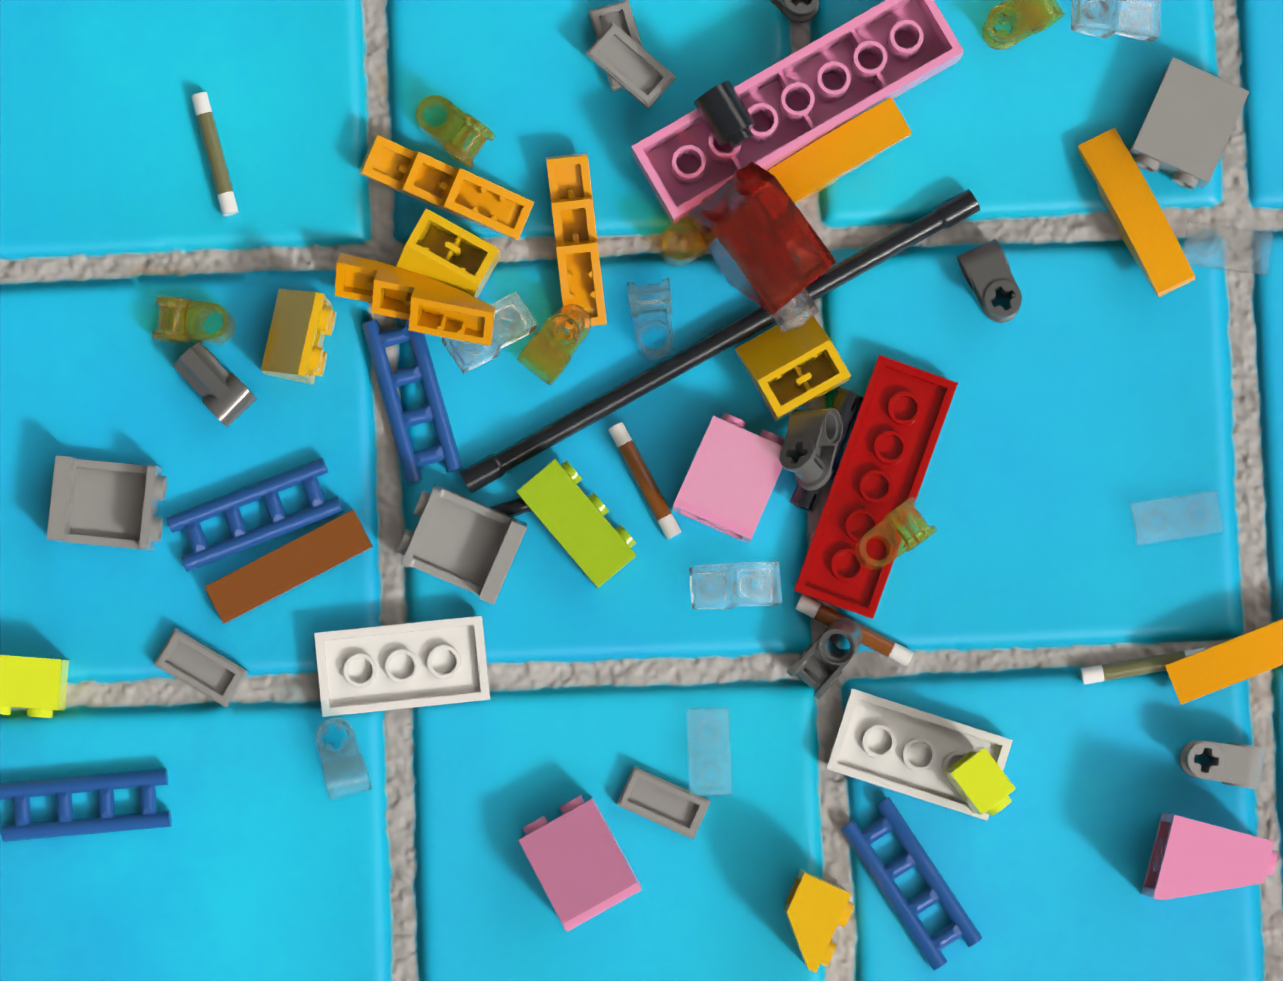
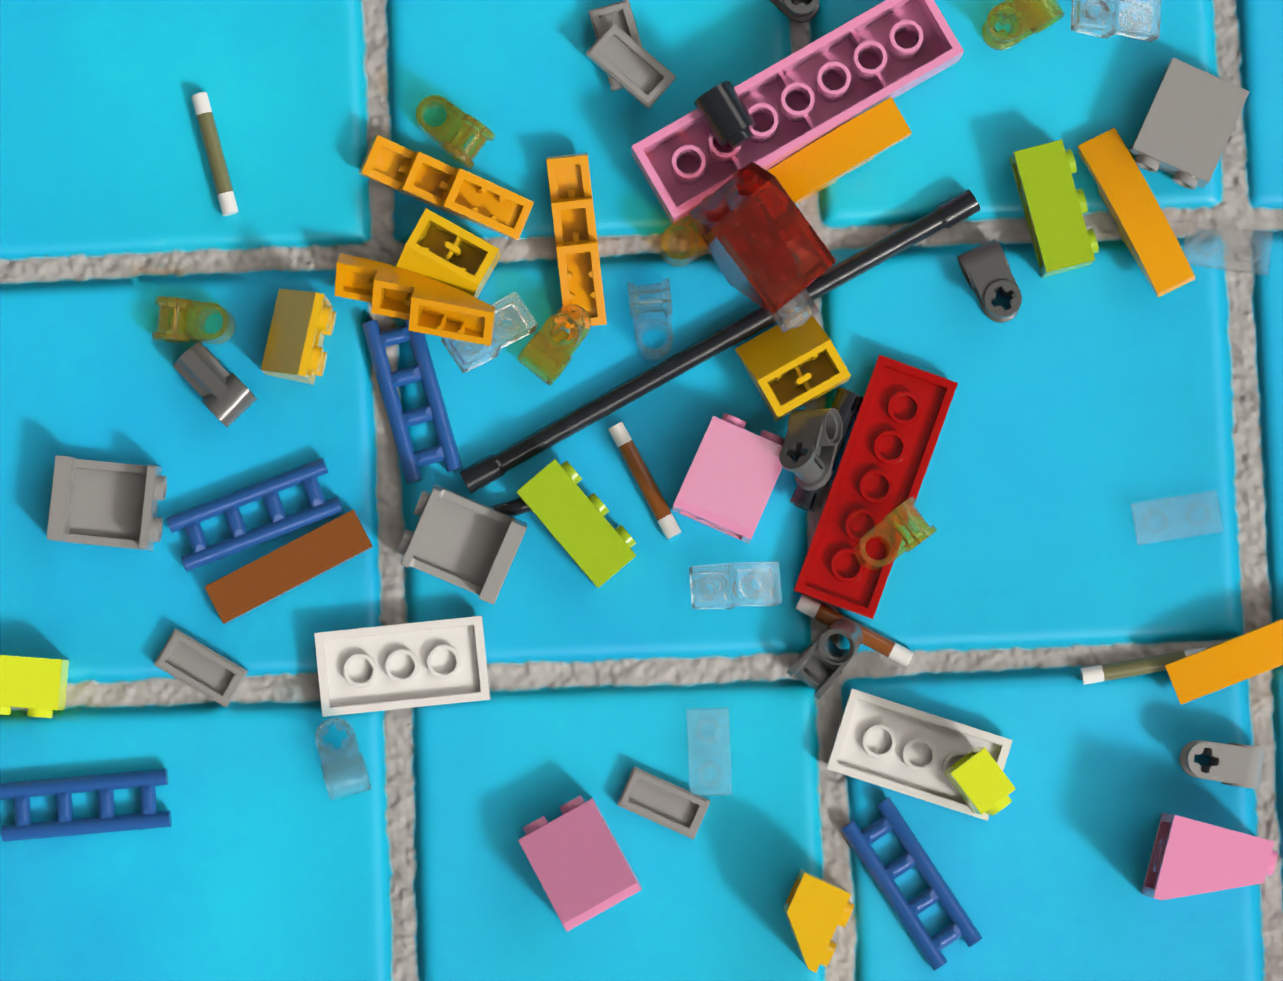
none -> lime brick [1009,139,1099,278]

